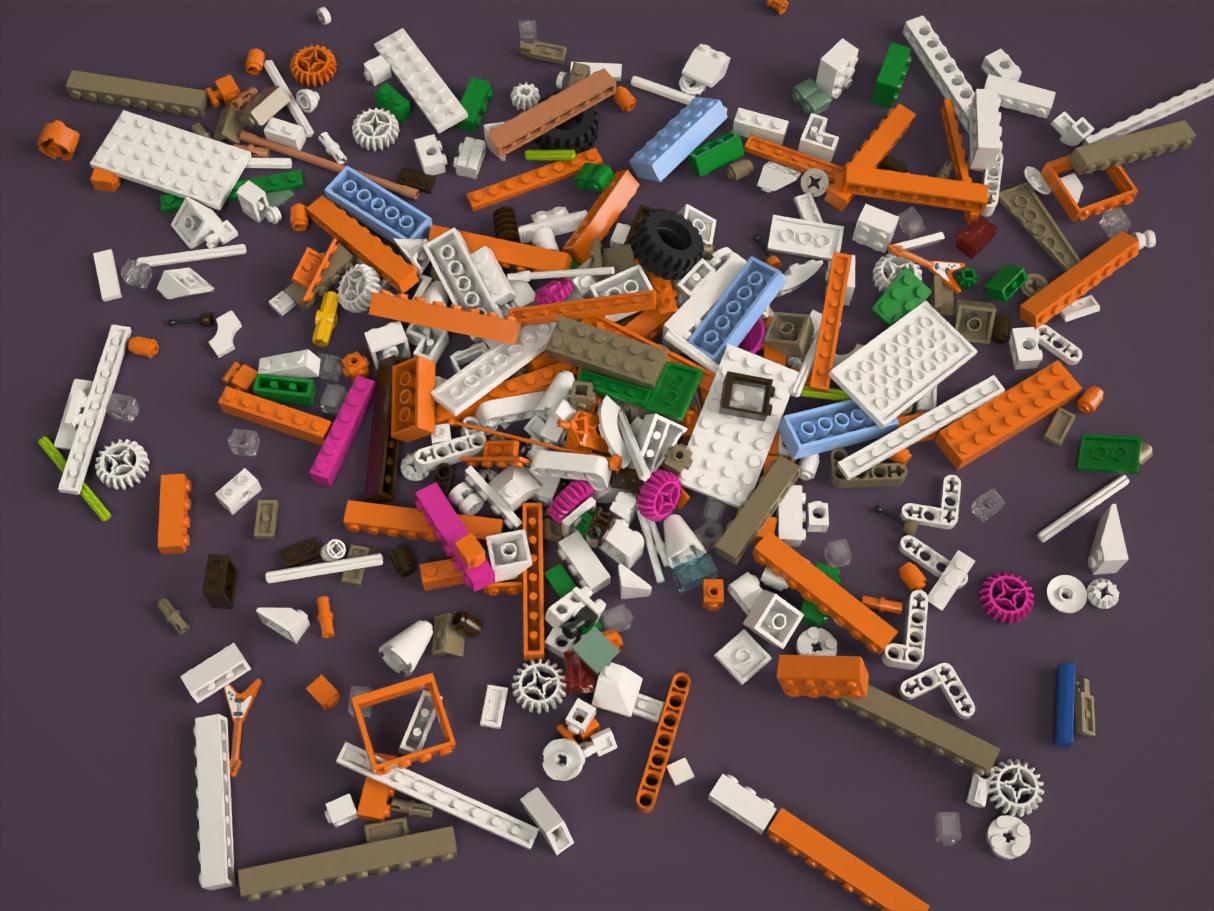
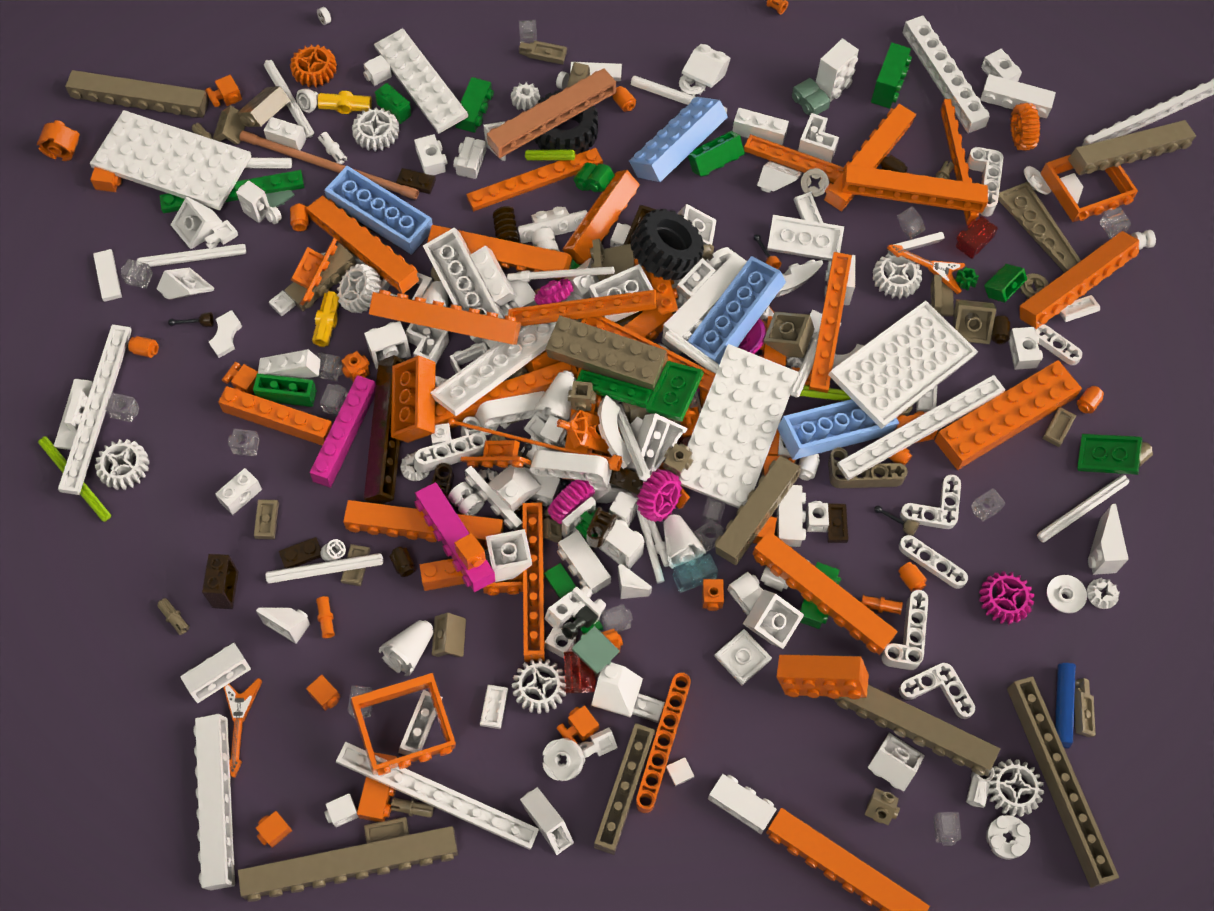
orange brick [158,473,192,555] -> none
nougat pin [230,87,259,111] -> none
nougat pin [233,144,270,158] -> none
orange brick [245,48,265,75] -> none
white slope [394,239,430,274] -> none
dark brown brick [452,611,482,638] -> none
white tile [552,398,577,422] -> none
white brick [565,698,596,734] -> none
dark brown window [719,371,775,422] -> none
dark tan brick [726,159,754,182] -> none
white plate [796,627,837,656] -> none
clear brick [824,538,852,568] -> none
white brick [852,204,899,253] -> none
green plate [869,267,932,327] -> none
white plate [928,550,975,611] -> none
white brick [968,89,1002,169] -> none
white brick [1051,111,1094,146] -> none
none -> orange brick [256,811,293,848]
none -> yellow piece [318,91,372,114]
none -> dark tan brick [594,723,655,855]
none -> dark brown plate [827,504,848,543]
none -> dark tan brick [865,788,900,825]
none -> white slope [868,733,925,791]
none -> dark tan brick [1007,676,1119,888]
none -> orange gear [1010,103,1040,151]

